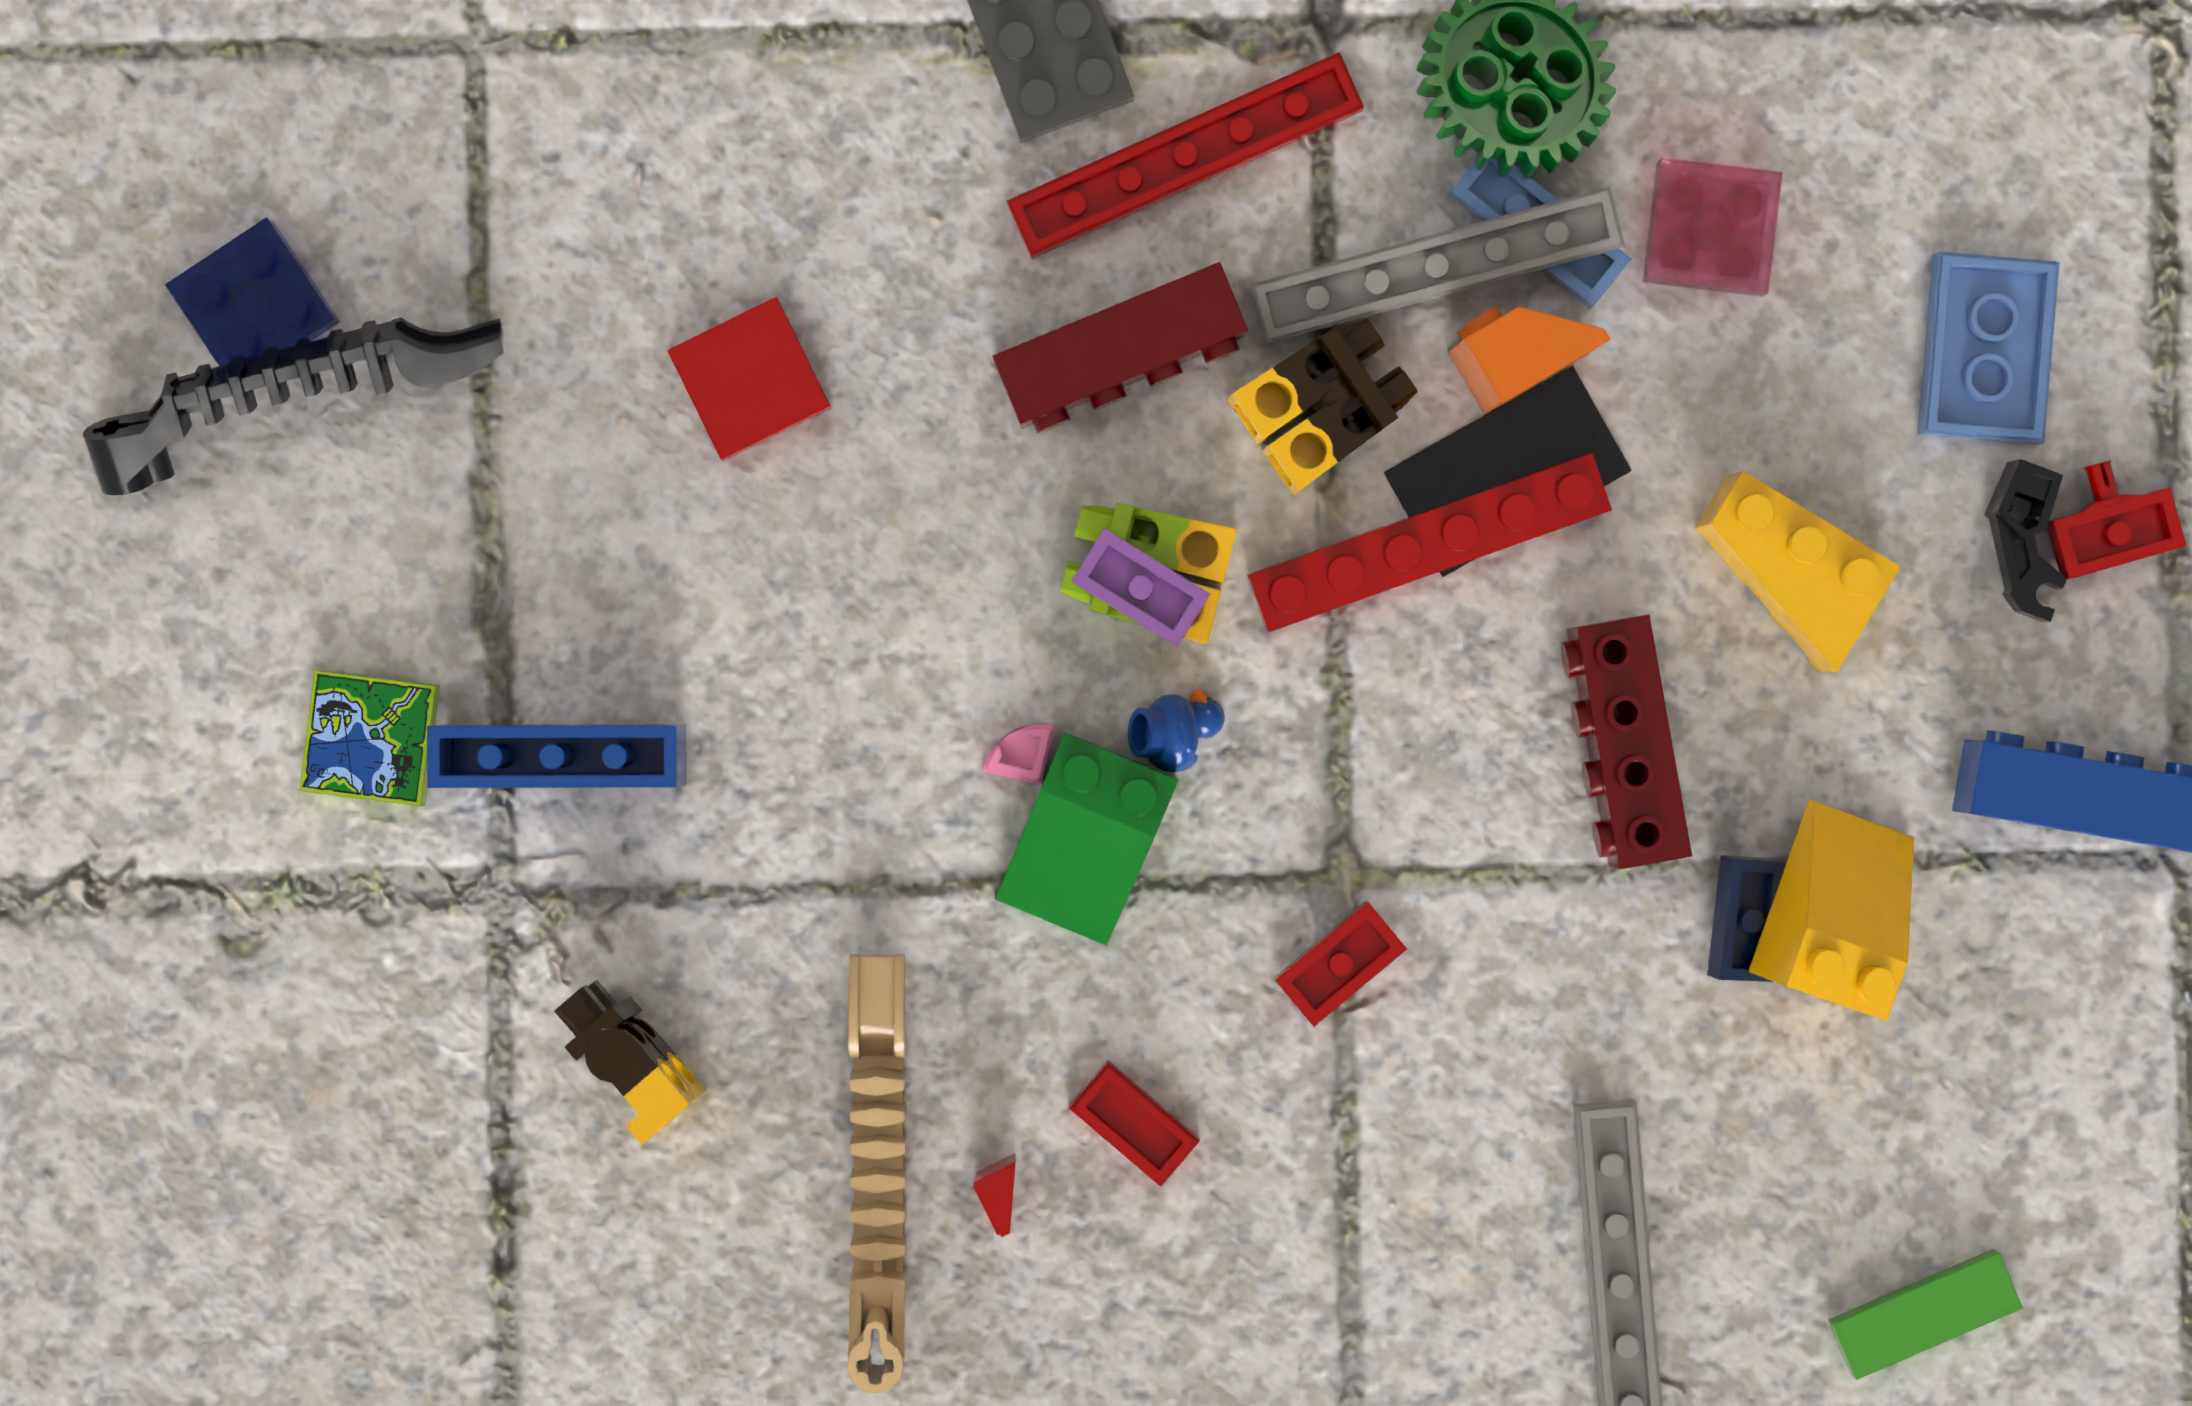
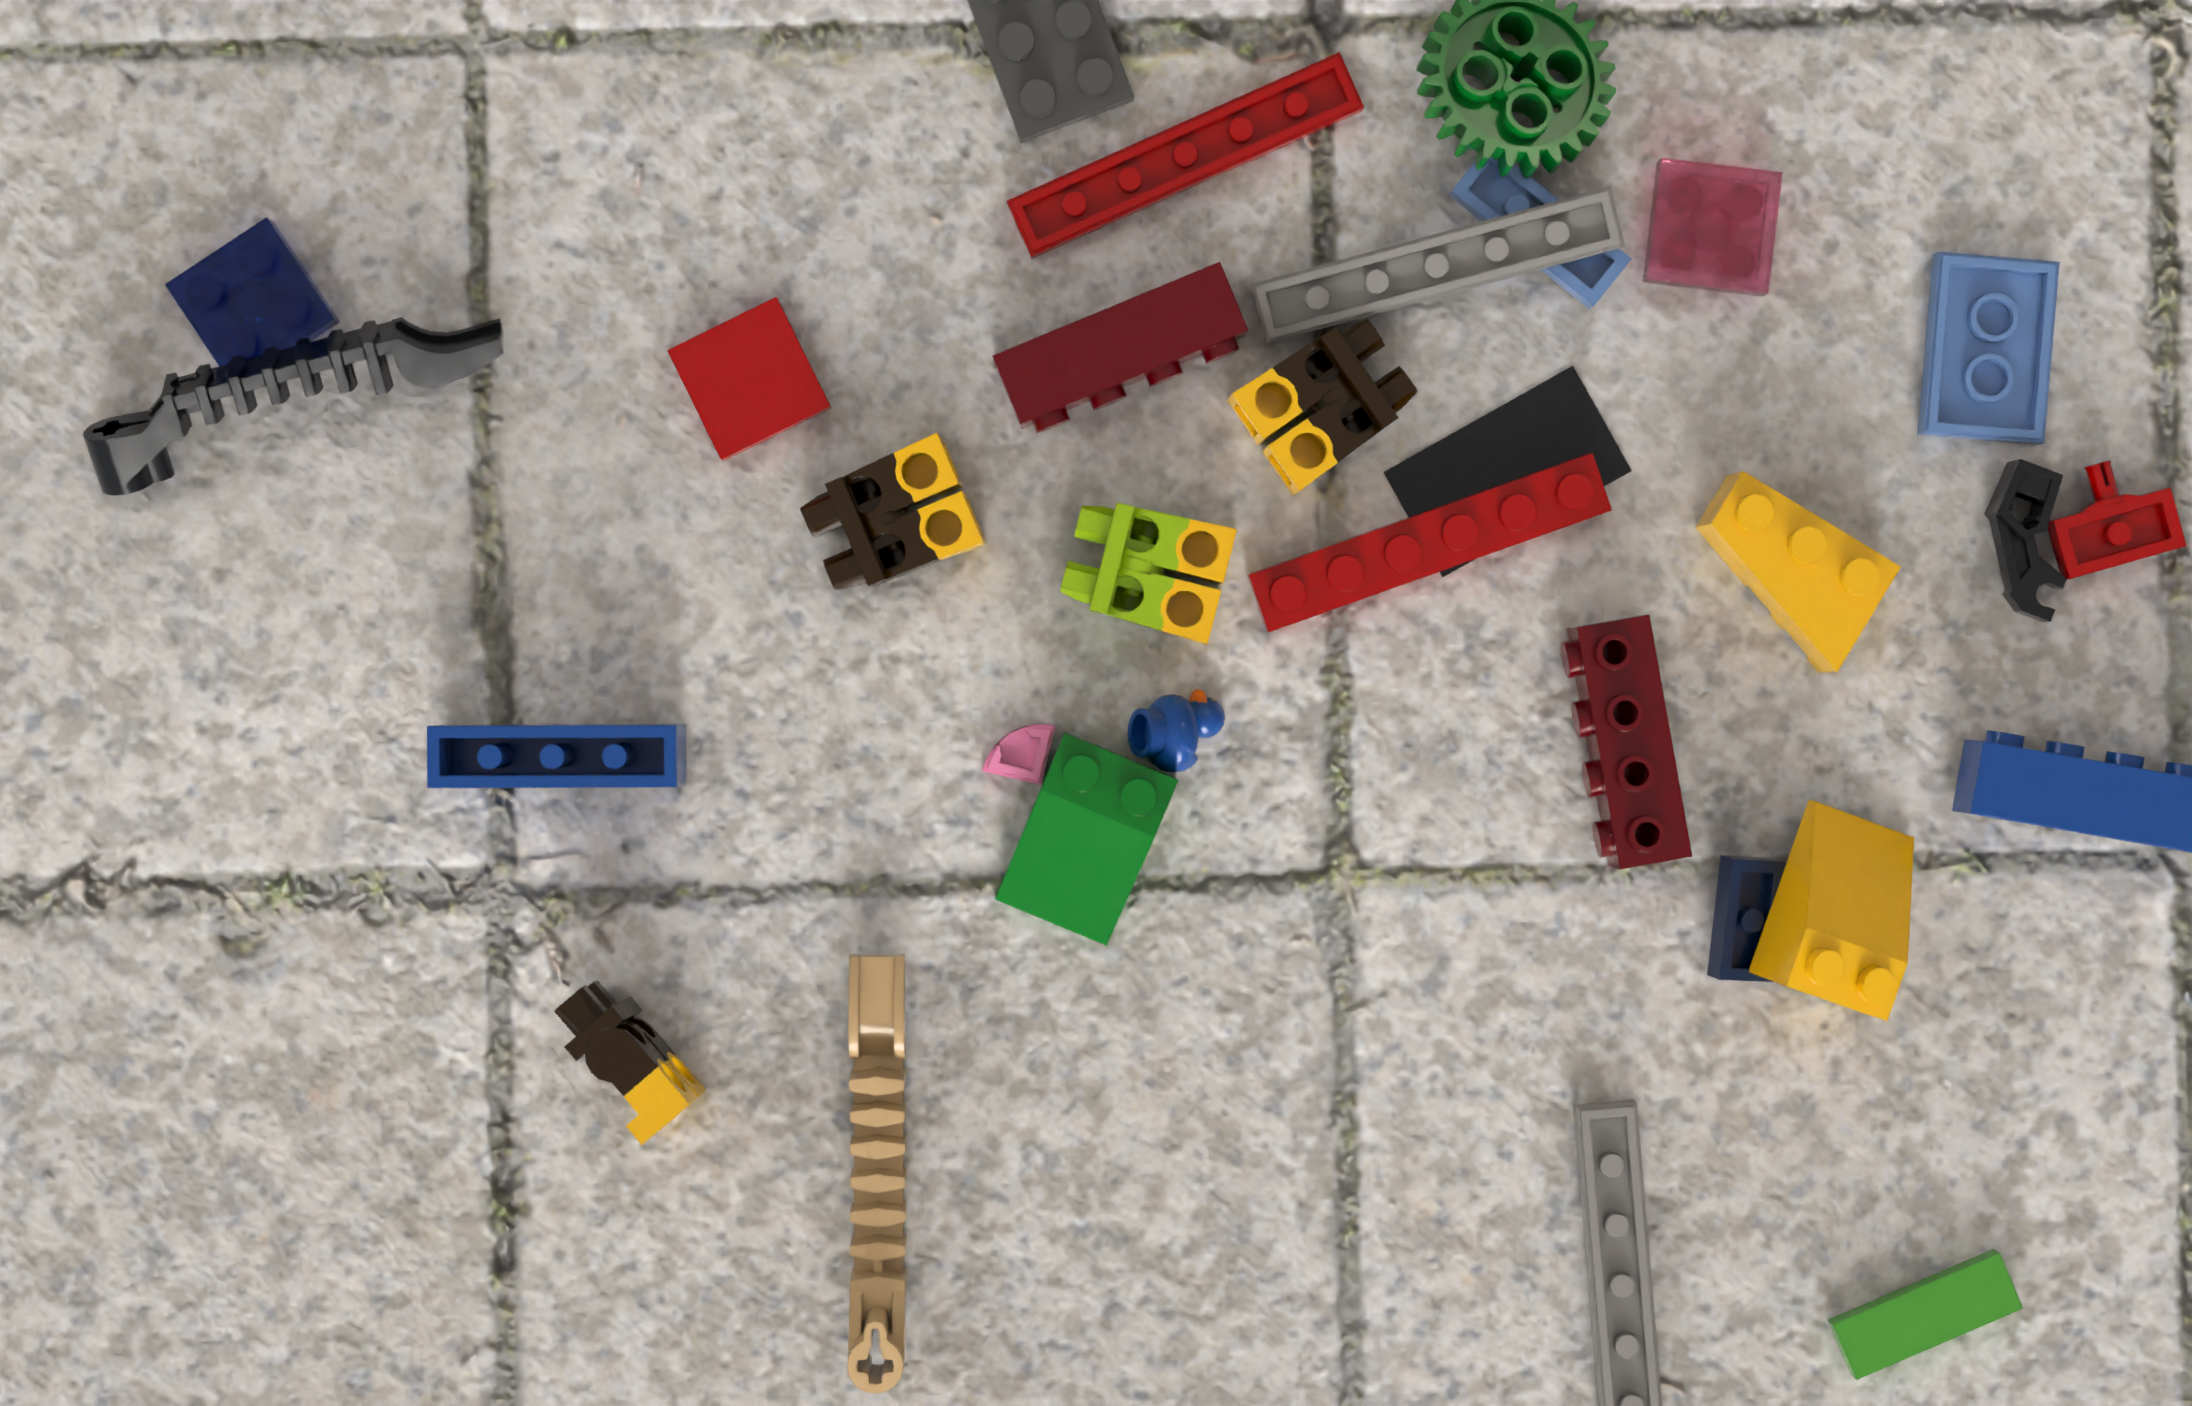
tile [299,670,440,806] -> none
red slope [973,1154,1016,1238] -> none
red tile [1069,1060,1200,1187] -> none
medium lavender plate [1071,528,1210,647] -> none
red plate [1274,901,1407,1027] -> none
orange slope [1448,306,1611,414] -> none
none -> dark brown hips [800,433,987,590]

